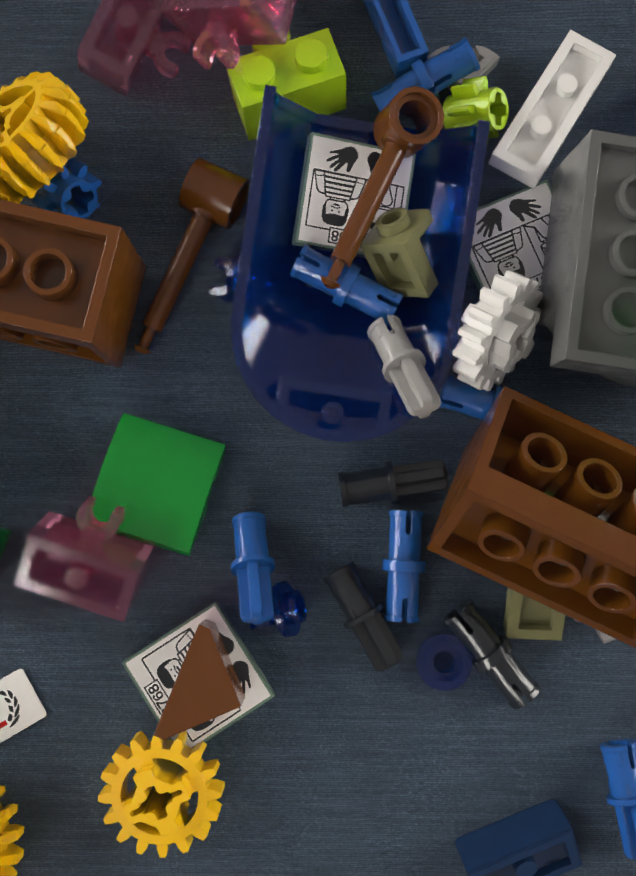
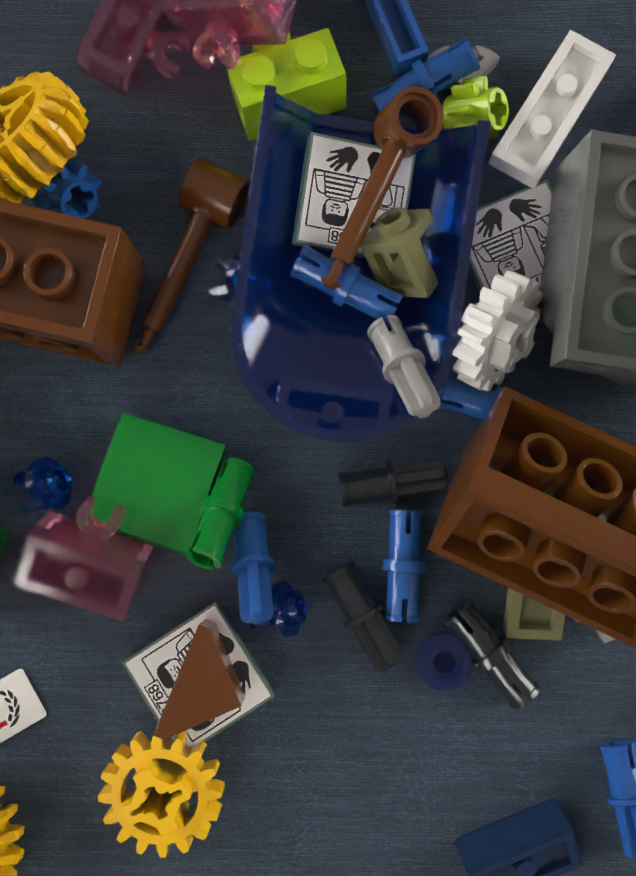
none -> clear blue plate [13,457,72,512]
none -> green pin [186,457,255,570]

